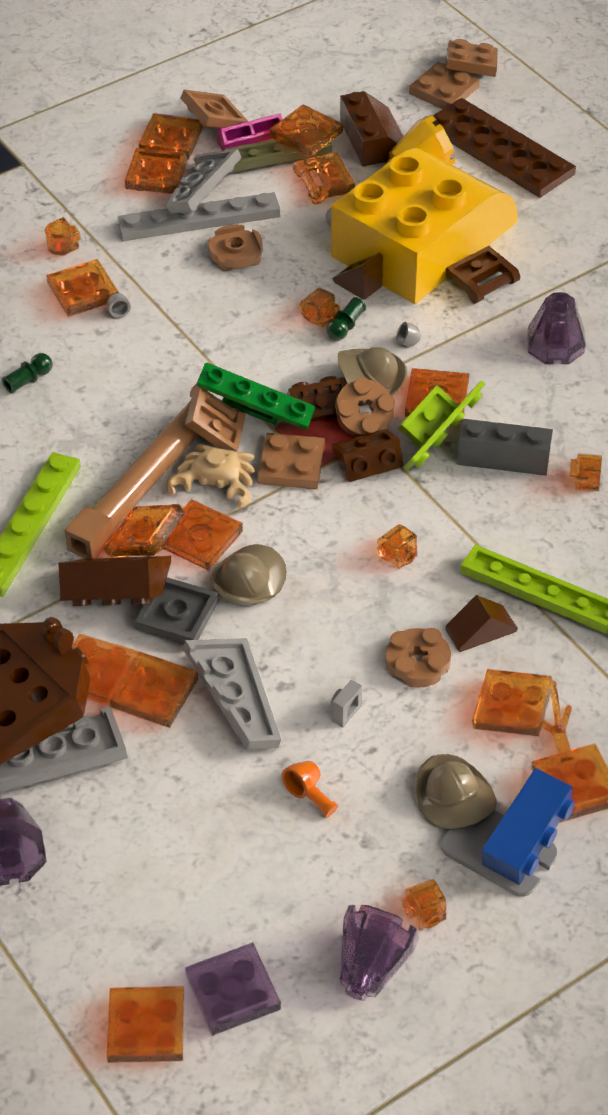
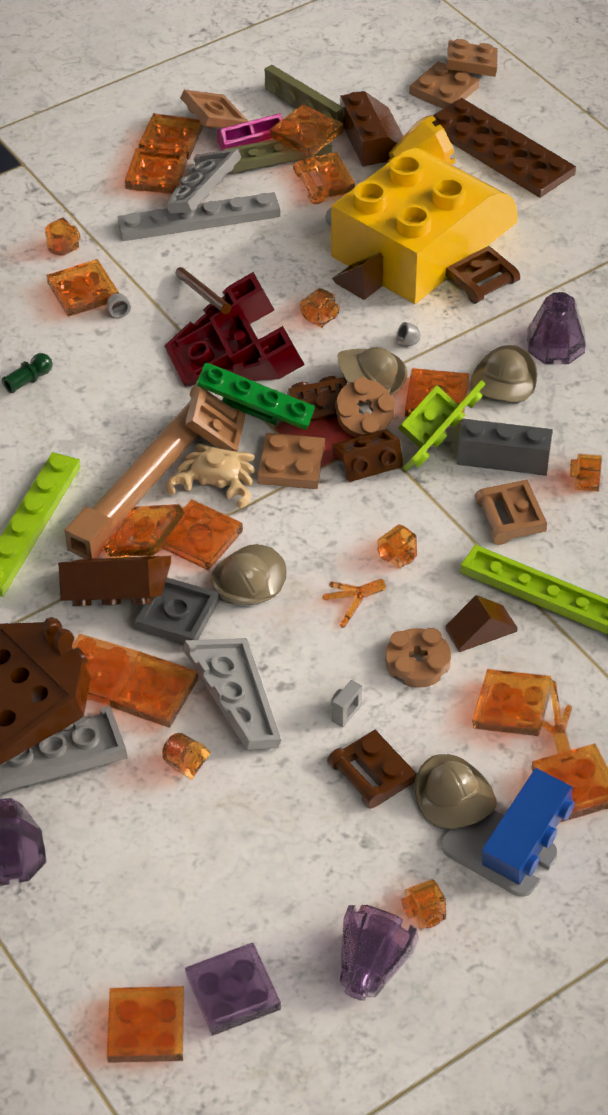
medium nougat plate [208,224,263,271] -> none
orange bar [282,761,338,818] -> none
dark green pin [326,297,366,341] -> none
none -> clear orange plate [162,733,211,780]
none -> dark red wedge [164,272,305,386]
none -> reddish brown bar [175,267,231,314]
none -> olive plate [264,64,344,133]
none -> clear orange plant [322,578,386,628]
none -> reddish brown plate [327,729,417,809]
none -> dark tan hat [470,345,538,403]
none -> medium nougat plate [475,480,547,545]

